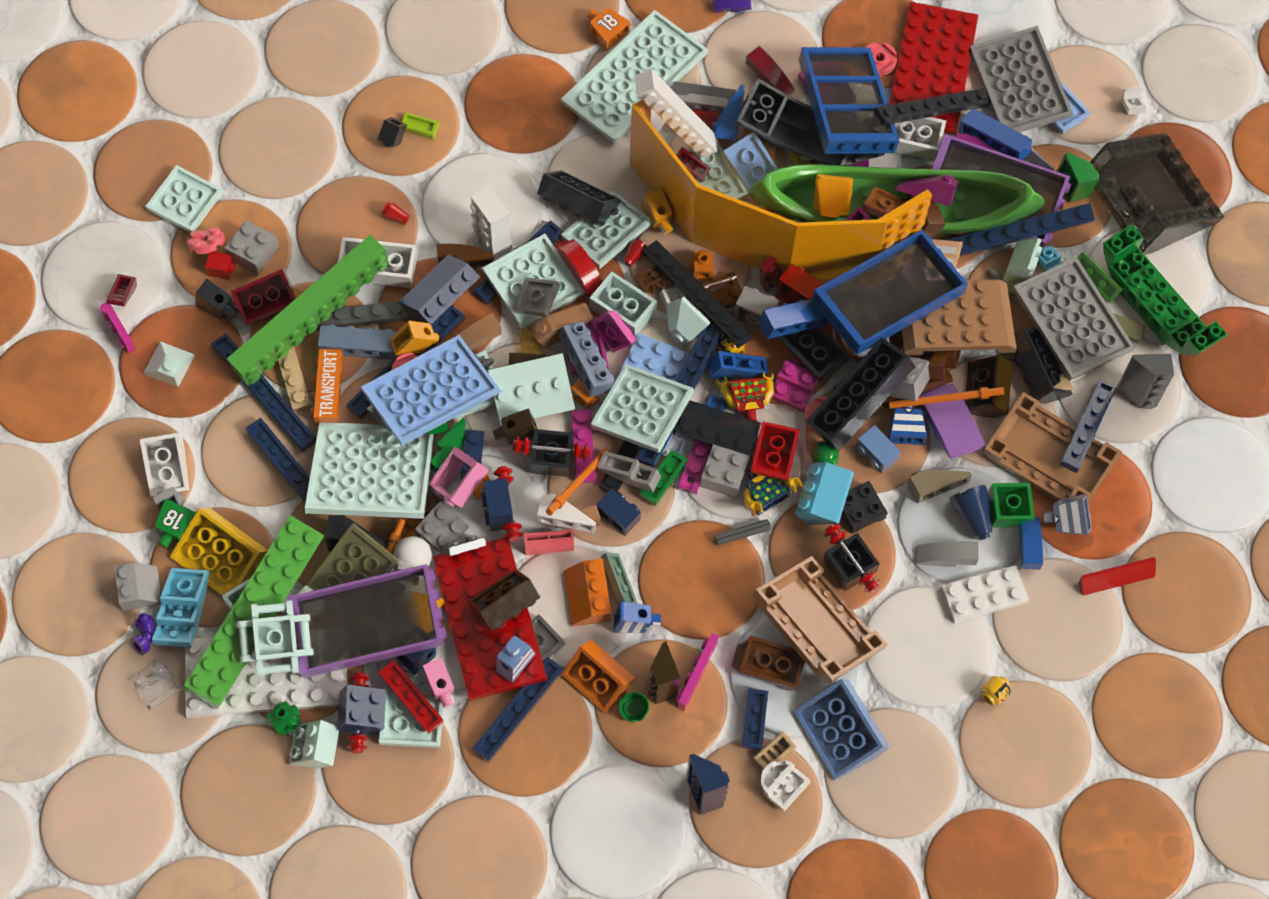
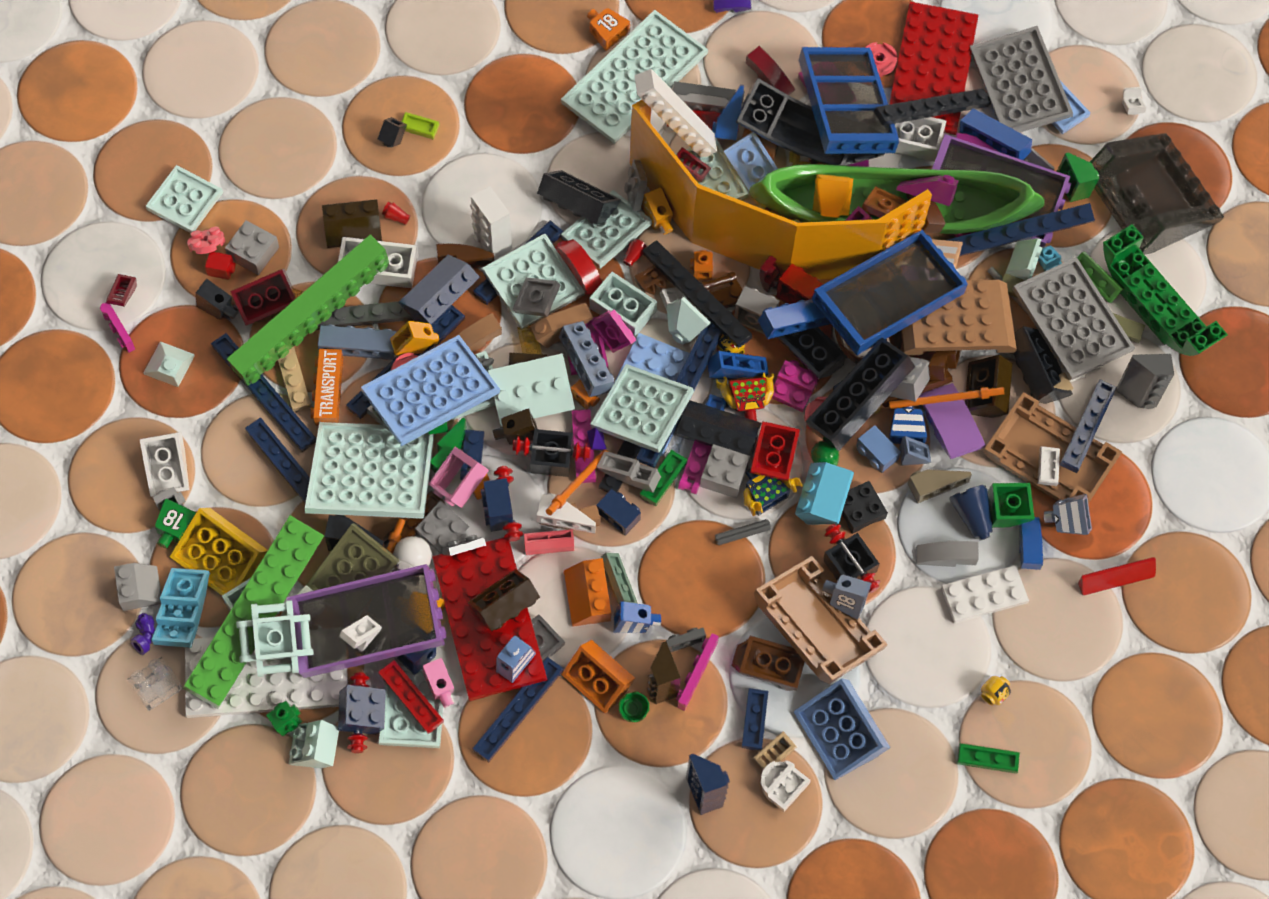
none -> dark brown slope [322,199,382,248]
none -> white slope [339,616,382,651]
none -> dark purple slope [587,427,606,450]
none -> flat silver plate [624,160,648,211]
none -> dark grey plate [666,628,706,652]
none -> sand blue torso [822,575,872,620]
none -> sand blue slope [899,436,931,466]
none -> green tile [957,743,1020,774]
none -> white plate [1038,446,1060,486]

